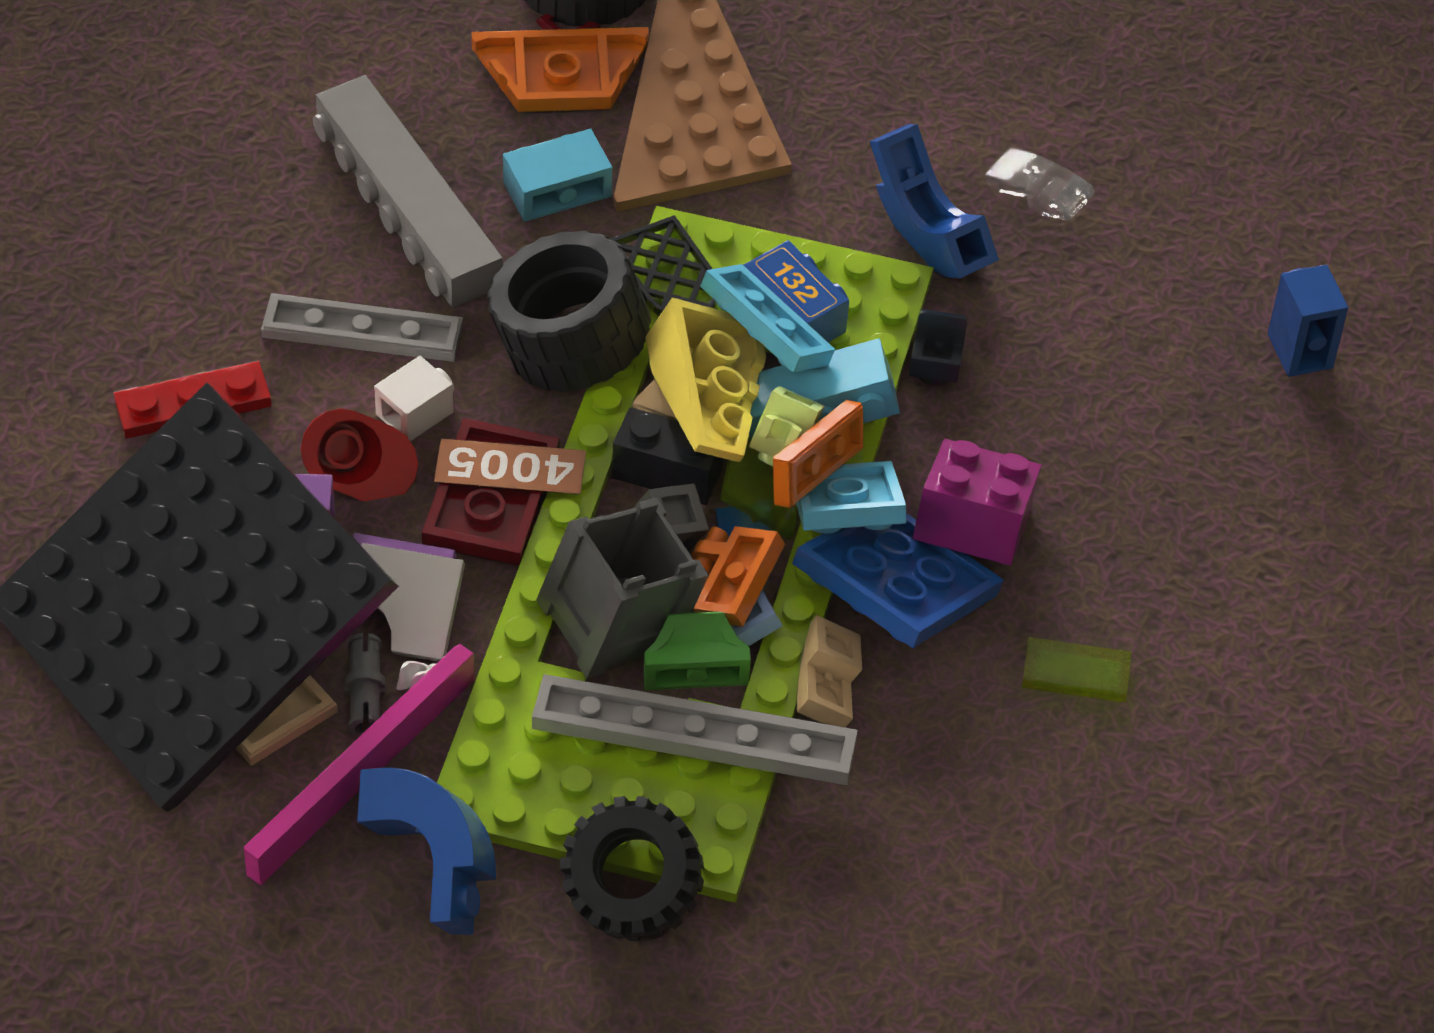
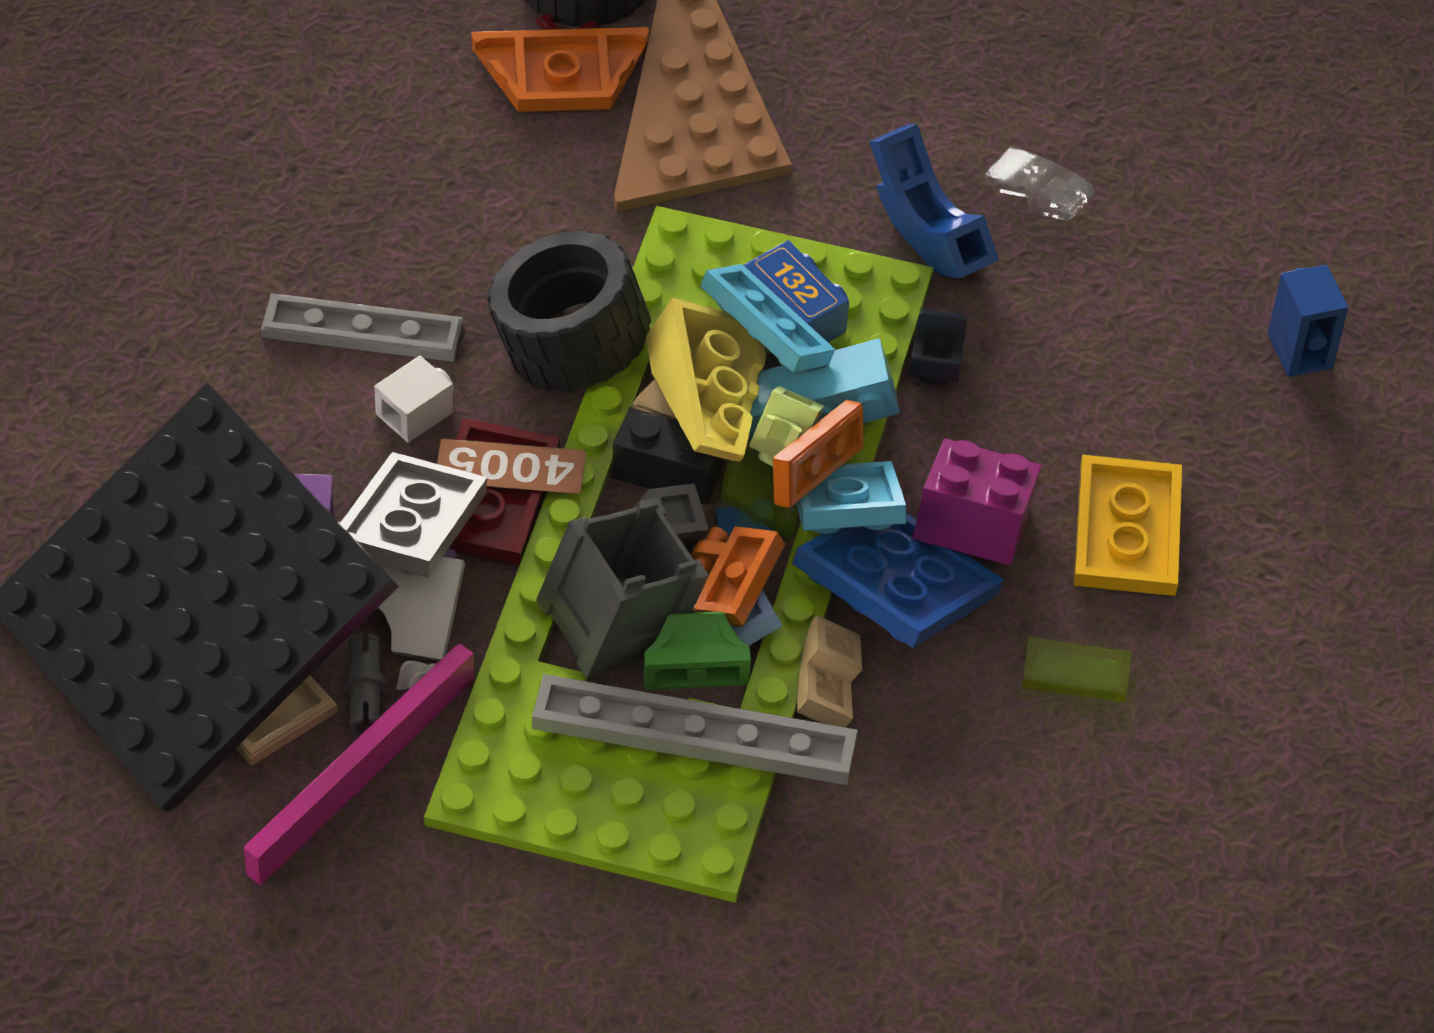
red plate [113,361,272,439] -> none
red piece [300,408,418,502] -> none
light grey brick [313,75,503,308] -> none
blue arch [357,768,496,935] -> none
medium azure brick [503,129,613,222] -> none
black tyre [560,796,704,941] -> none
black window [610,215,717,316] -> none
none -> light grey plate [341,452,487,578]
none -> yellow plate [1074,455,1182,596]

